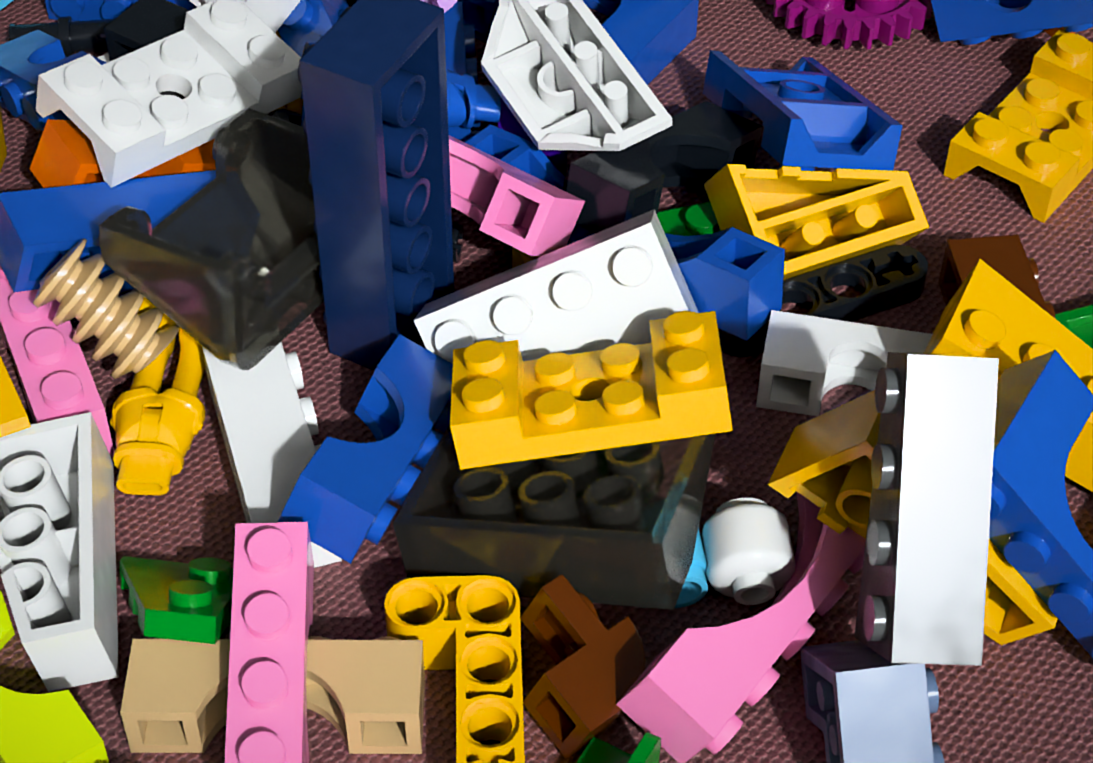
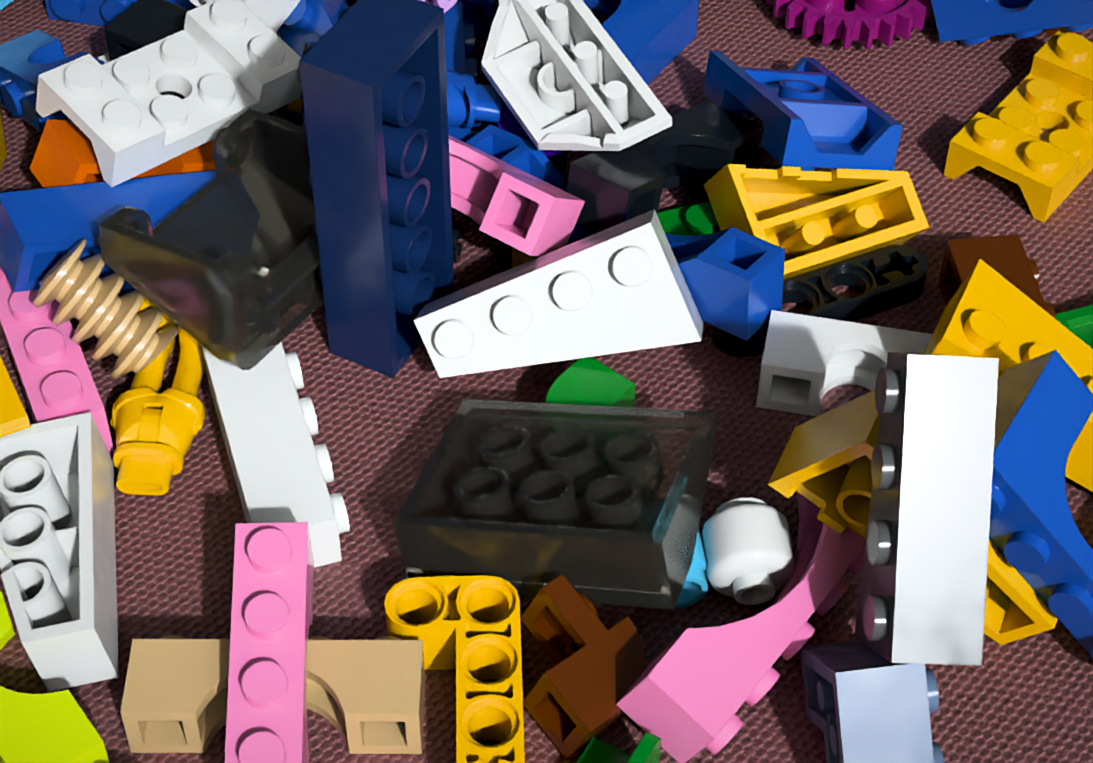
black pin [9,16,117,57] -> none
green wing [119,556,233,644] -> none
blue arch [277,334,453,564] -> none
yellow piece [450,311,733,470] -> none

